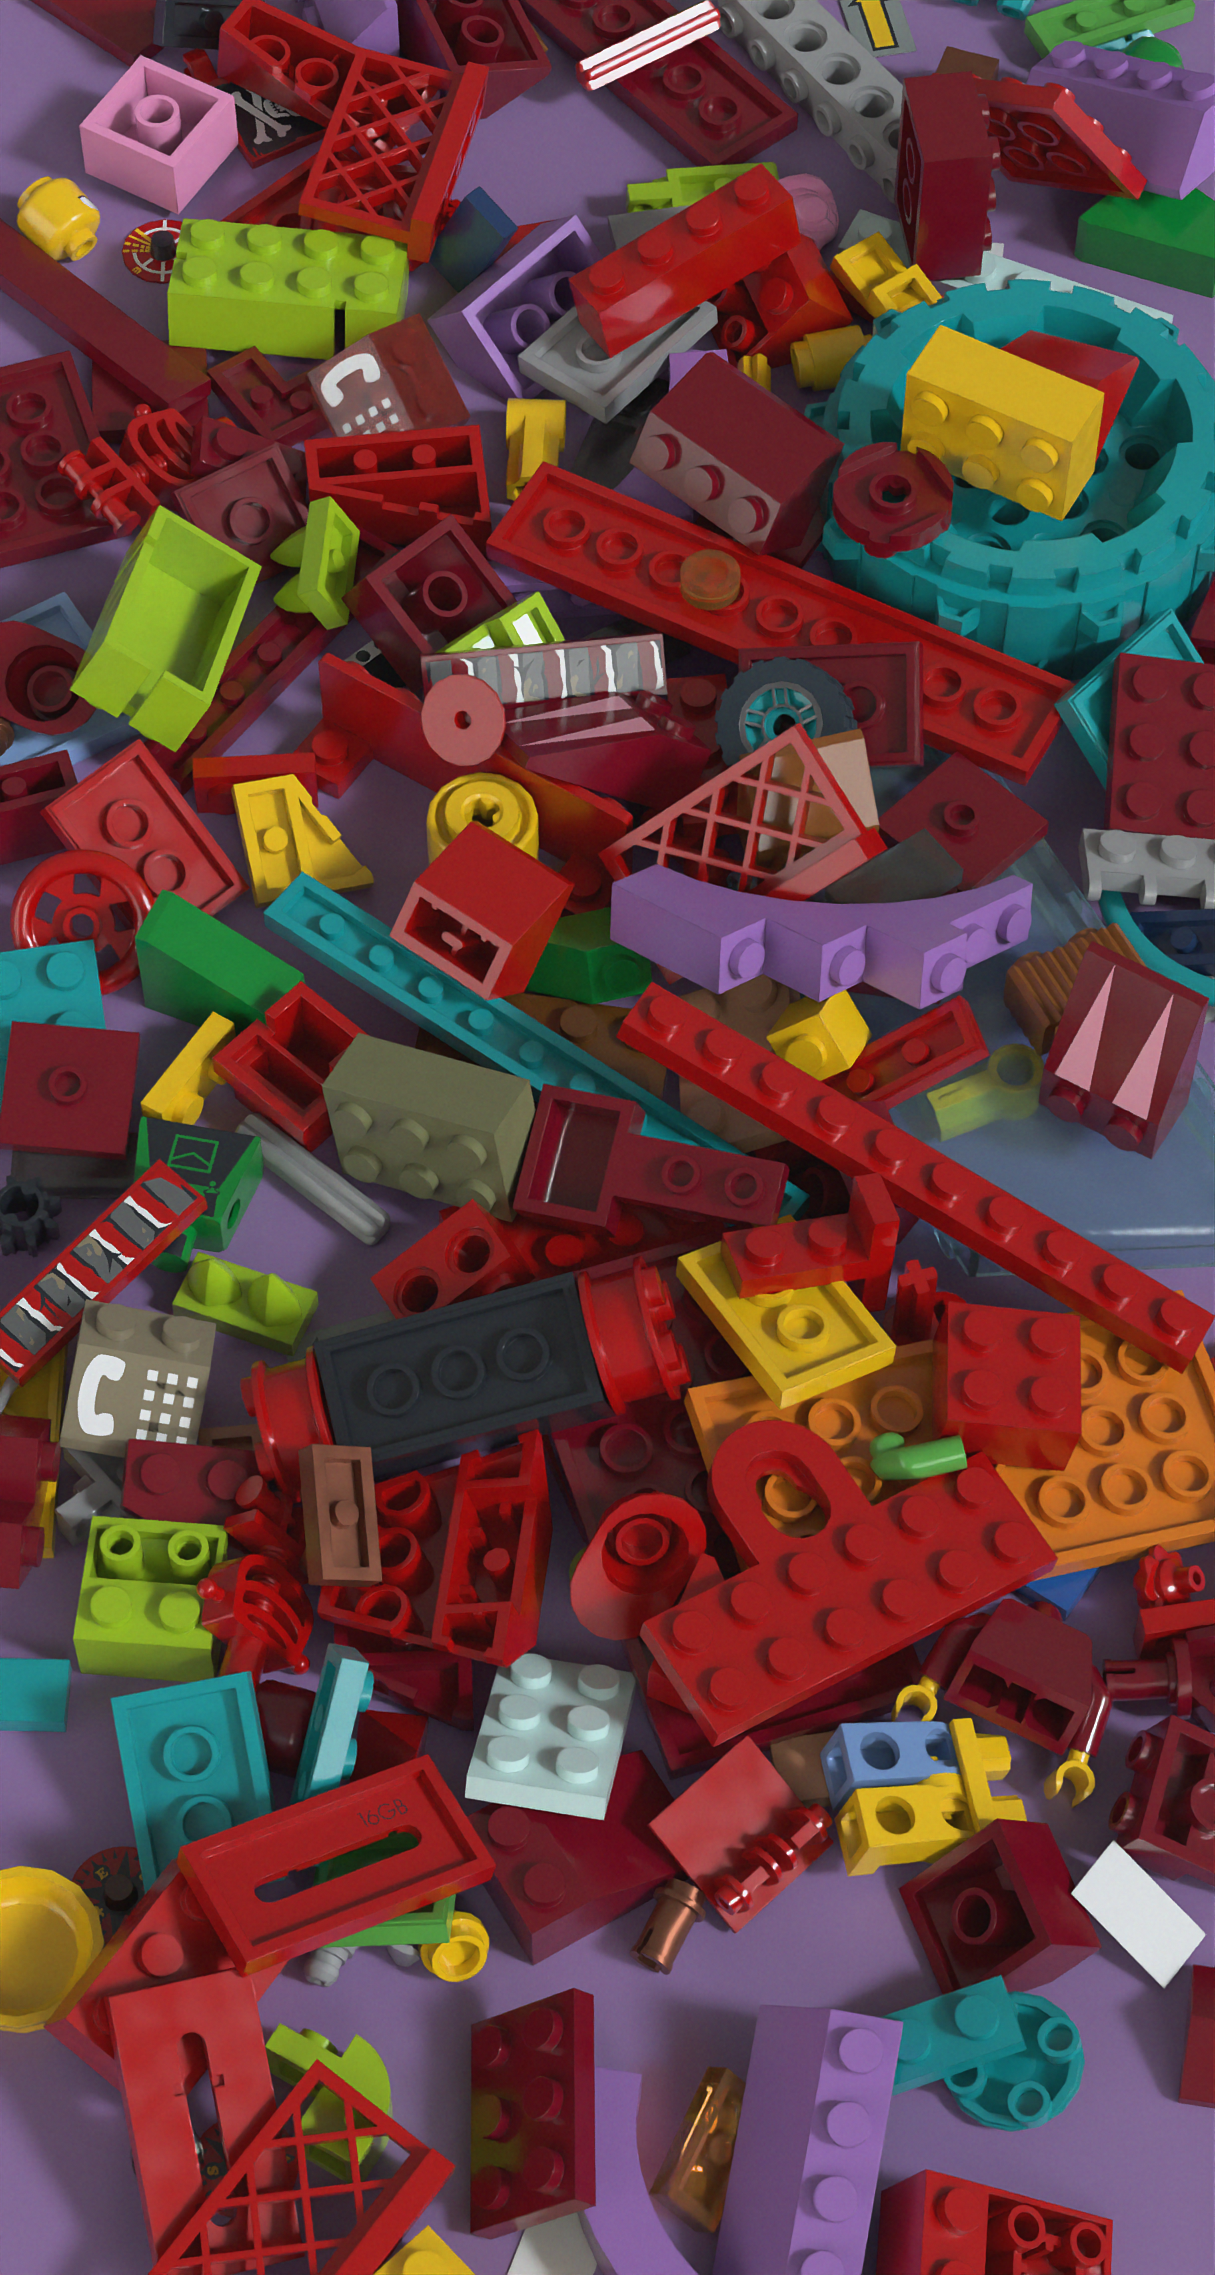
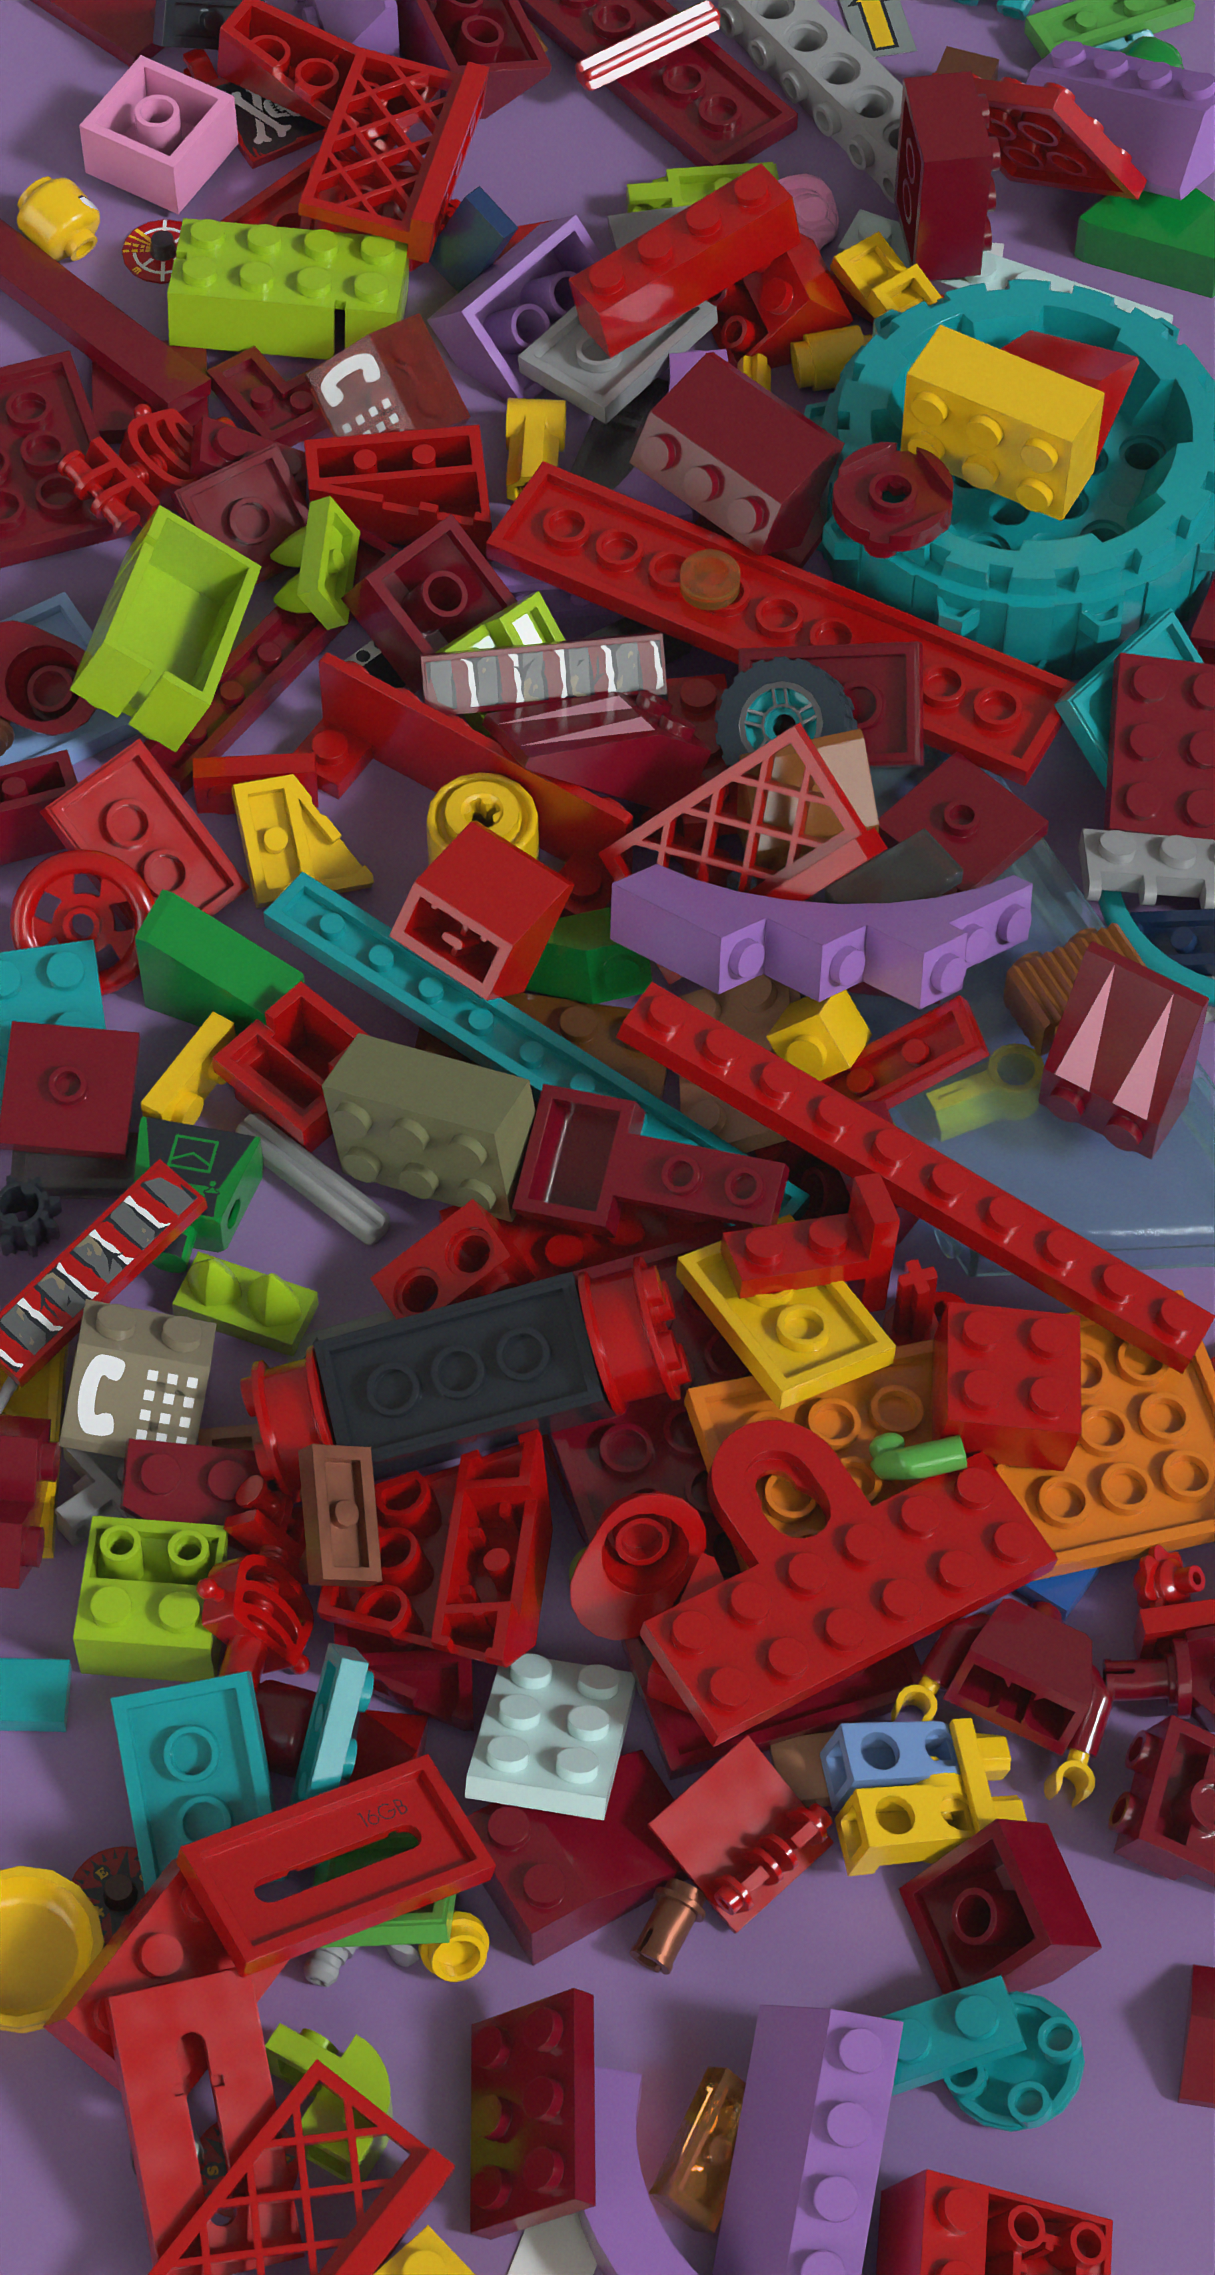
piece [421,674,506,766] -> none
white sticker [1071,1840,1206,1989] -> none

